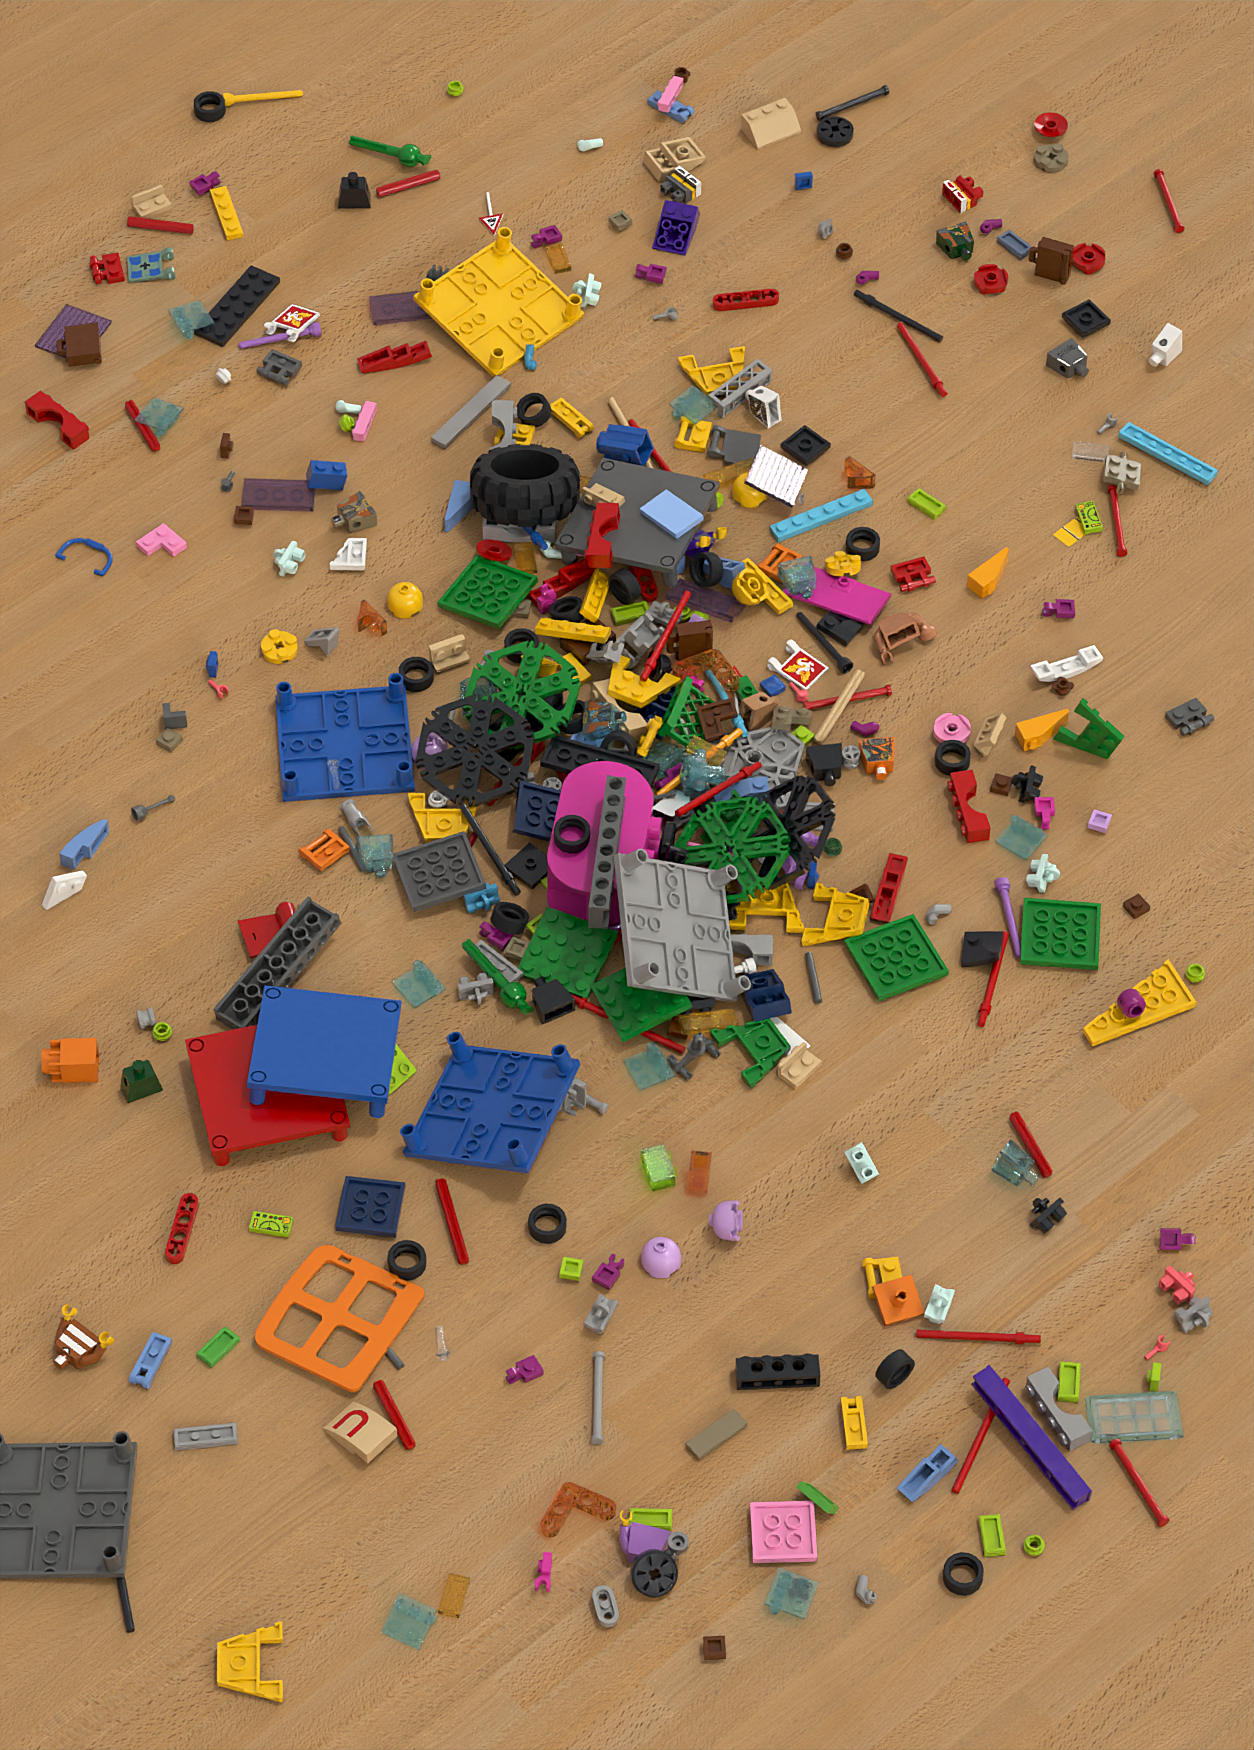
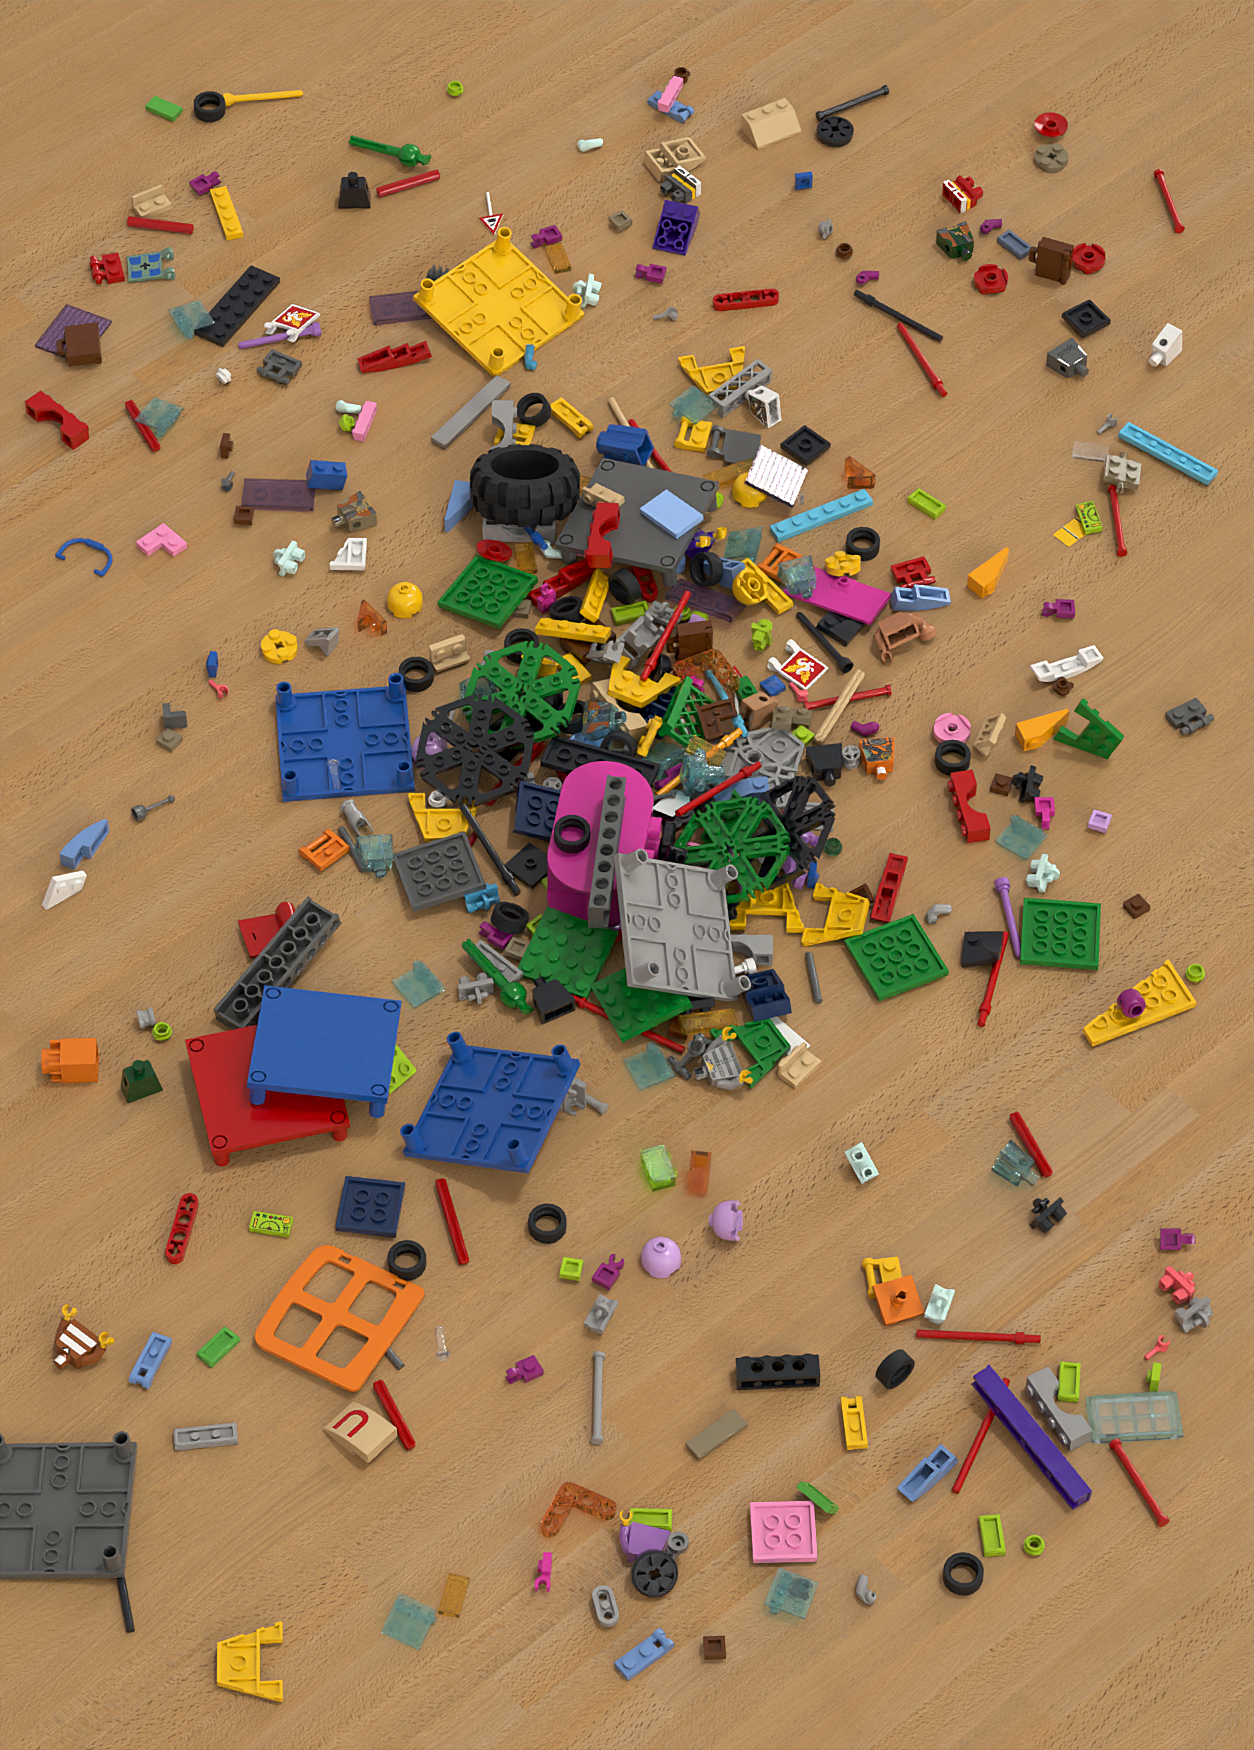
none -> bright green tile [145,96,183,122]
none -> medium blue plate [614,1628,675,1681]
none -> torso [693,1027,753,1090]
none -> clear light blue hinge [723,527,763,563]
none -> lime hips [751,619,773,652]
none -> medium blue slope [890,584,951,611]

